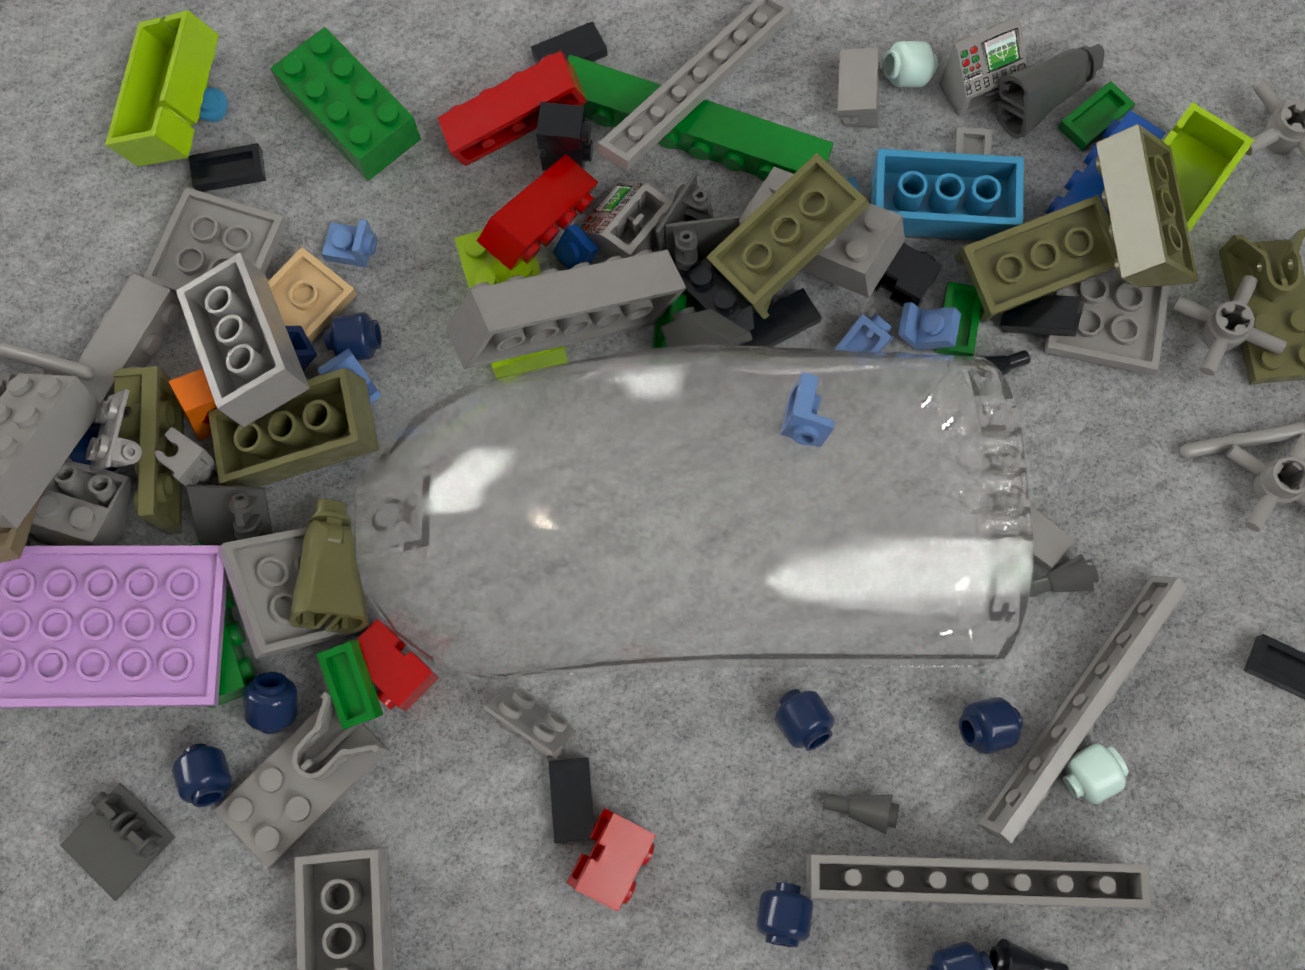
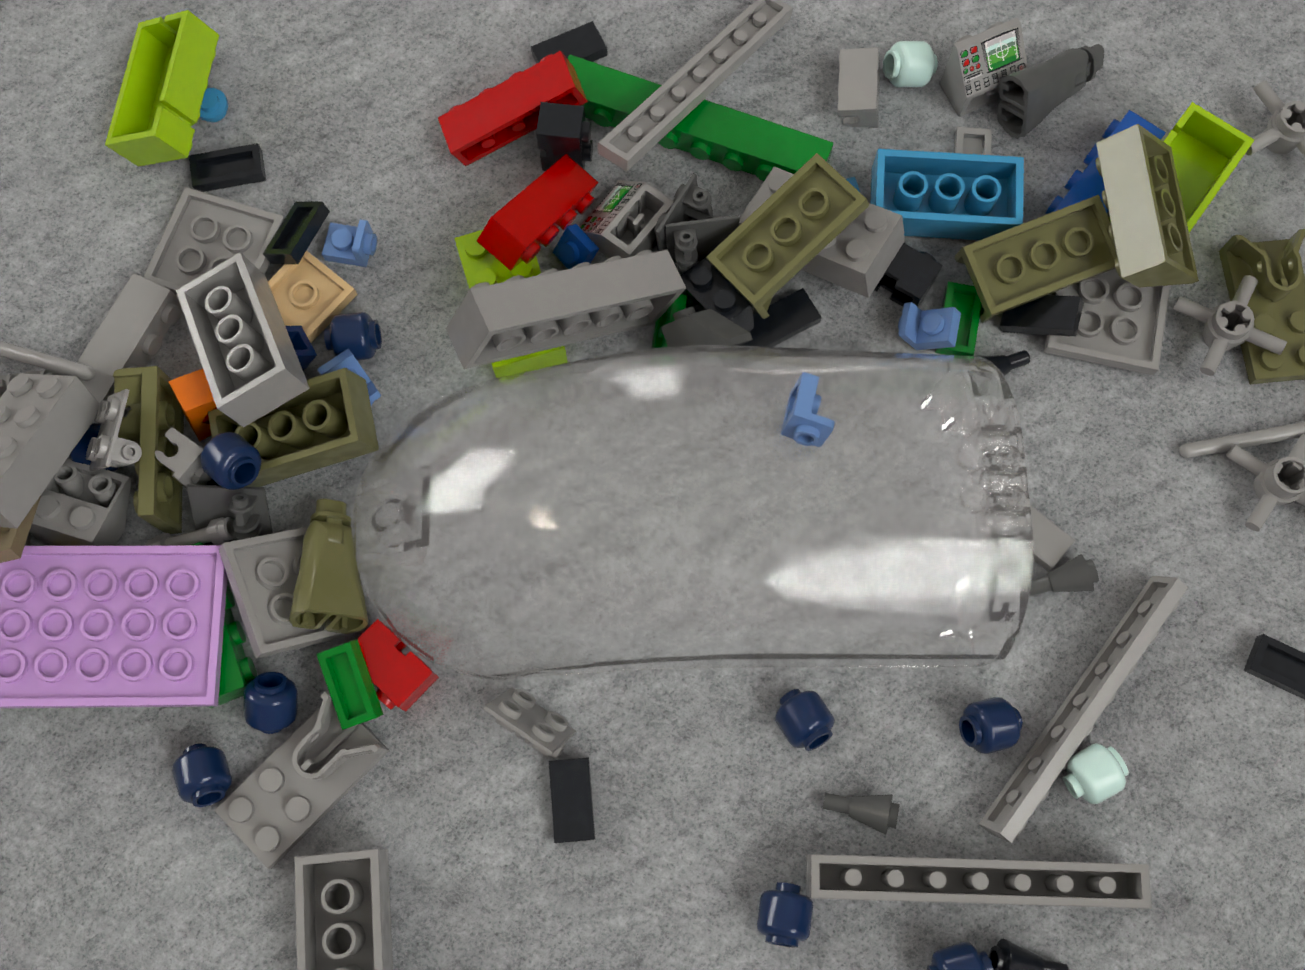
dark grey hinge [60,783,175,901] -> none
green brick [270,27,421,181] -> none
brick [566,808,656,912] -> none
medium blue bracket [835,313,895,372] -> none
green tile [1058,81,1135,151] -> none
none -> light grey bar [145,517,235,546]
none -> dark blue head [200,432,262,490]
none -> black tile [263,201,330,264]

